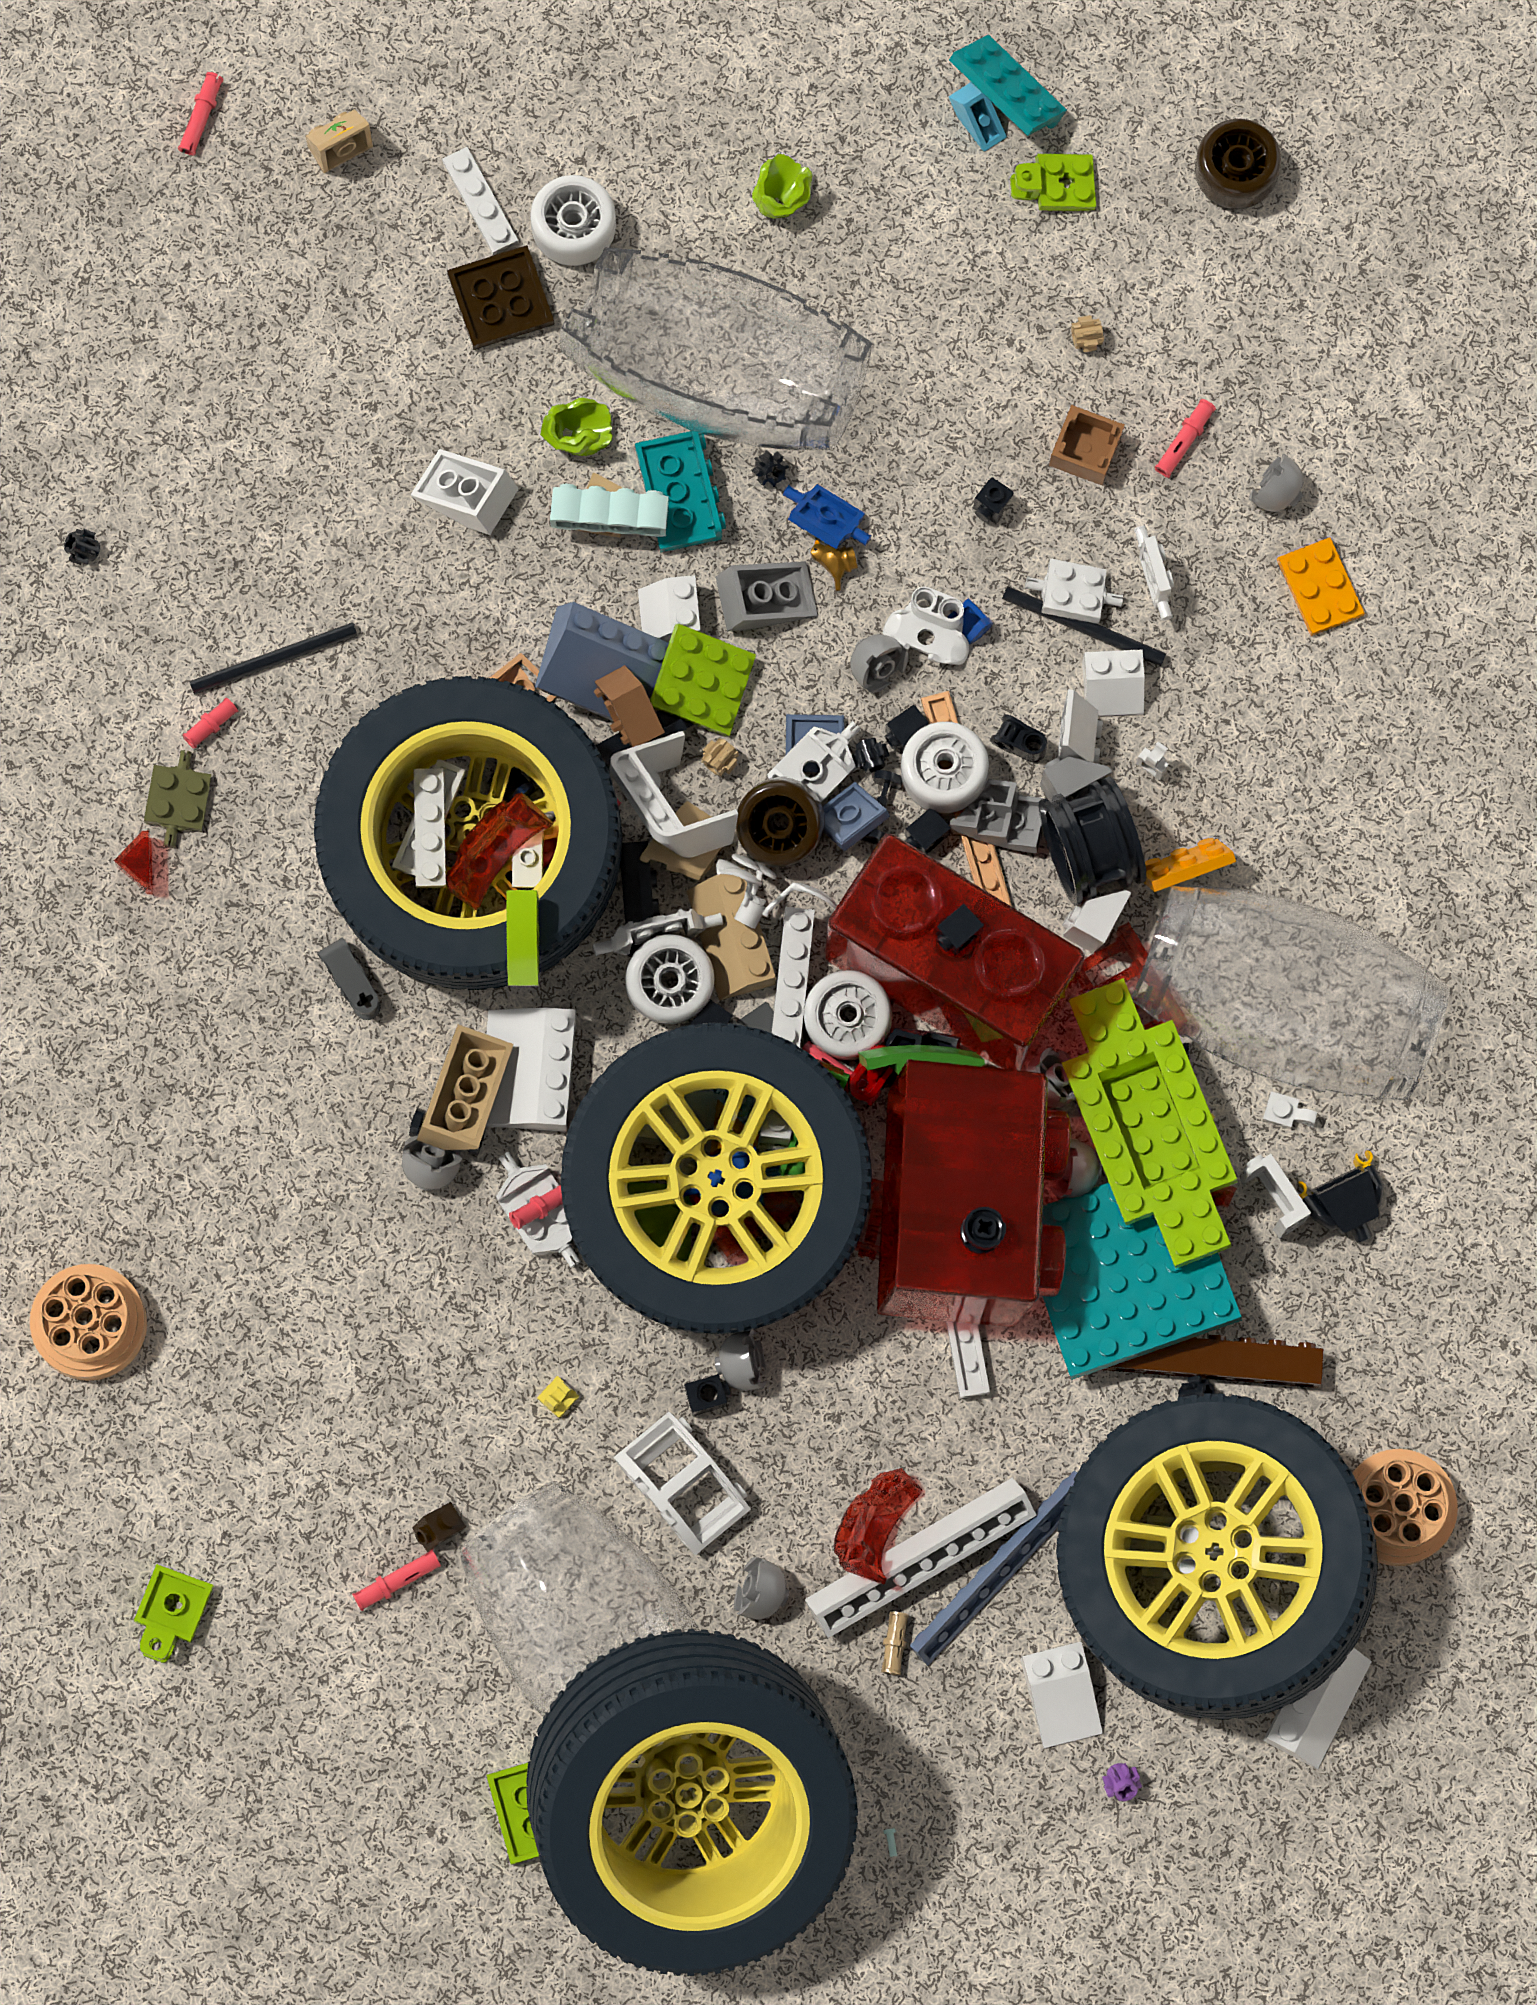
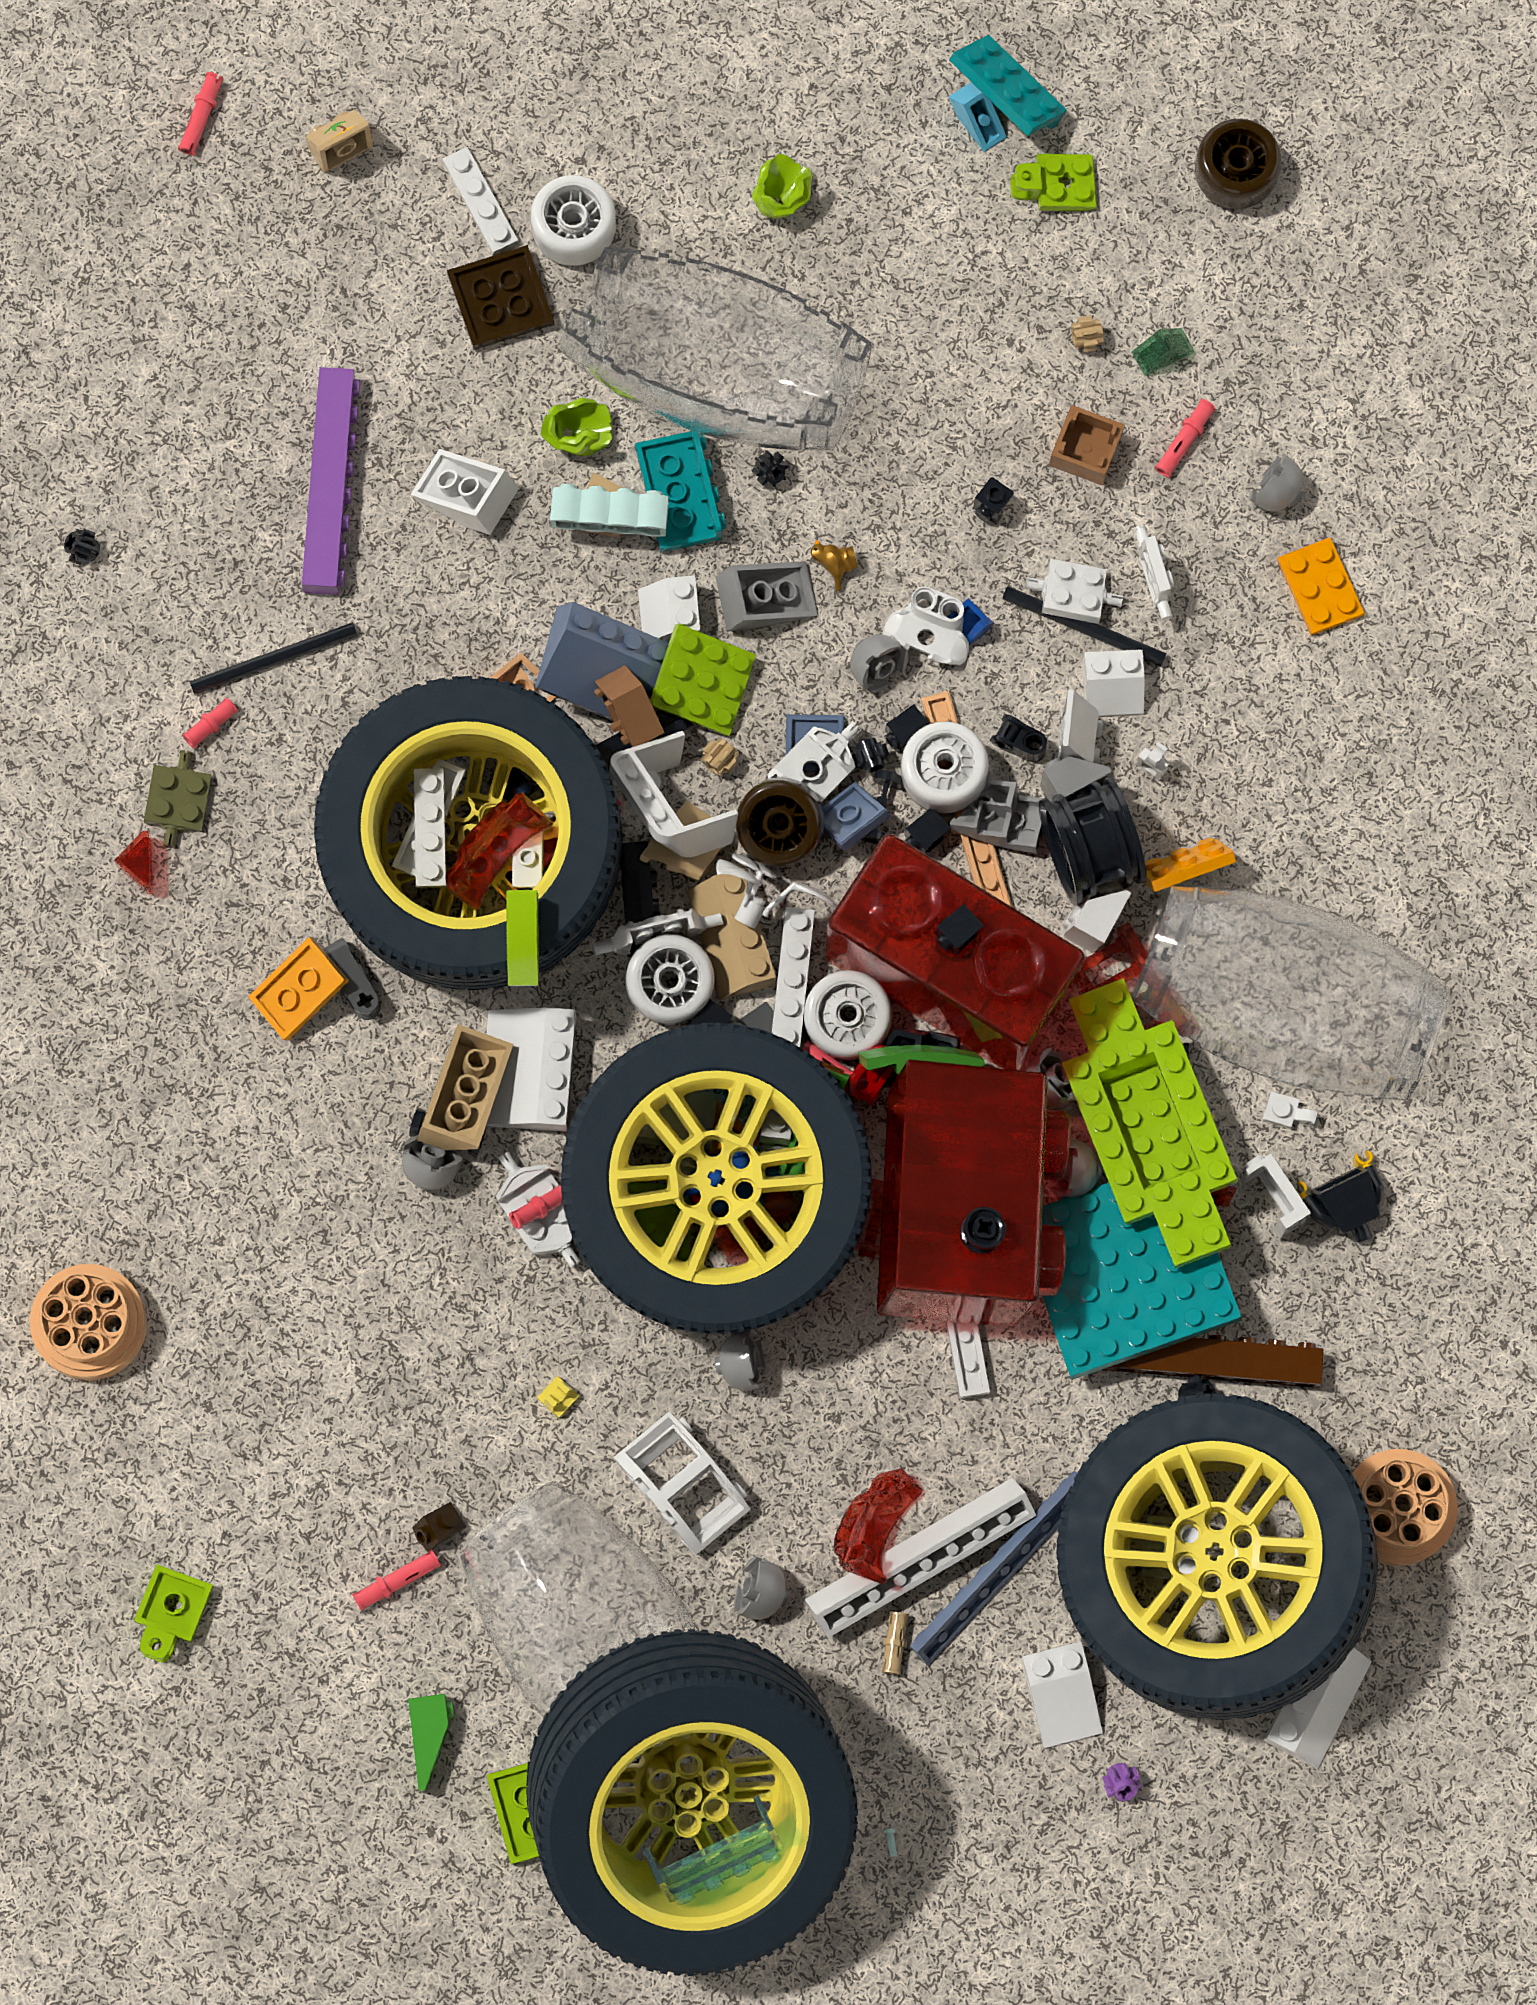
black brick [684,1374,731,1416] -> none
blue plate [783,484,872,549] -> none
none -> light orange plate [248,937,349,1041]
none -> medium lavender brick [302,367,360,595]
none -> bright green slope [408,1694,454,1793]
none -> clear light blue windscreen [643,1795,784,1905]
none -> clear green slope [1131,328,1195,376]

